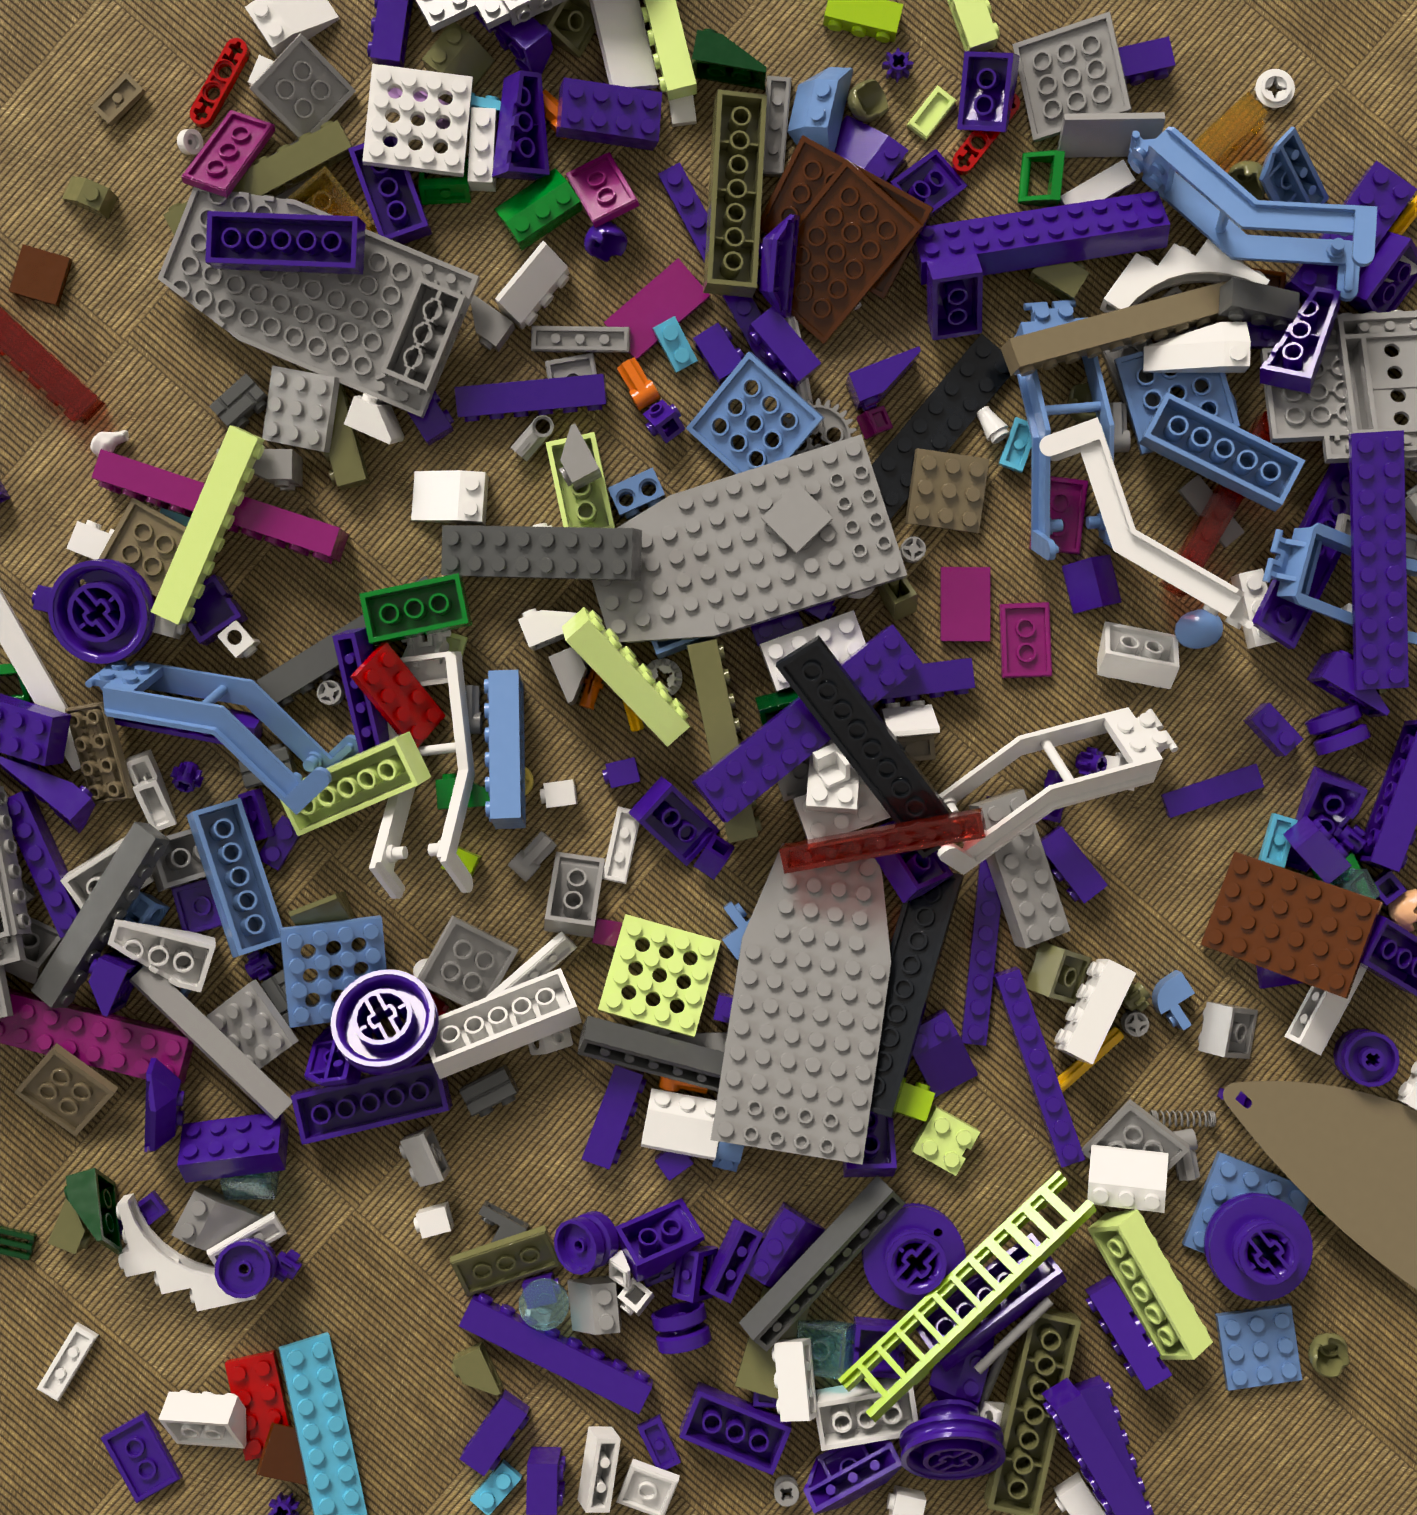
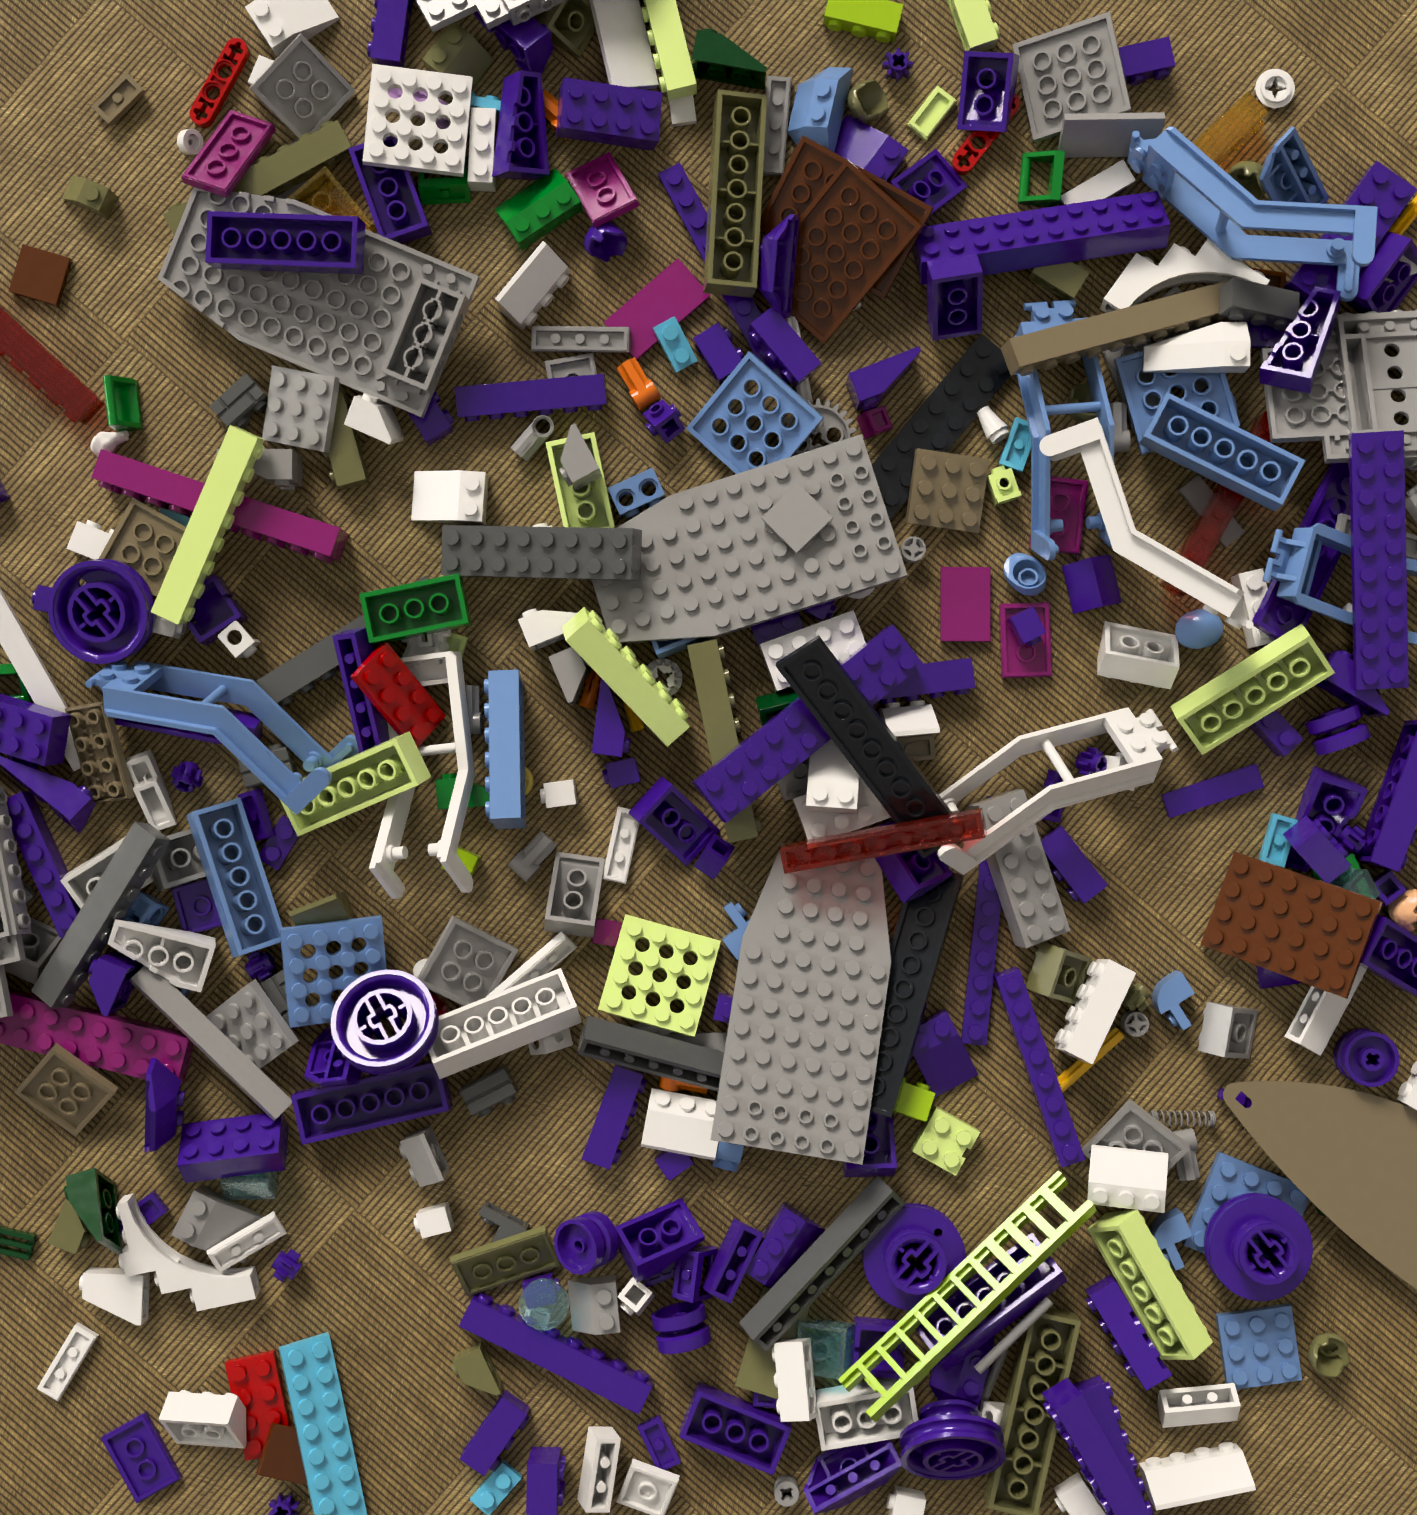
dark purple wheel [215,1237,278,1298] -> none
light grey wheel [317,680,345,706] -> none
light grey slope [471,295,516,352] -> none
white slope [609,1250,630,1289] -> none
white panel [812,743,850,788] -> none
olive slope [877,578,917,621] -> none
none -> white slope [79,1267,150,1326]
none -> green tile [103,375,143,432]
none -> dark purple slope [592,678,631,758]
none -> yellowish green brick [986,466,1022,507]
none -> medium blue hat [1003,553,1047,596]
none -> dark purple brick [1007,606,1046,647]
none -> white slope [1139,1442,1256,1511]
none -> medium blue brick [1149,1207,1193,1271]
none -> white brick [1157,1383,1241,1428]
none -> yellowish green brick [1170,623,1335,755]

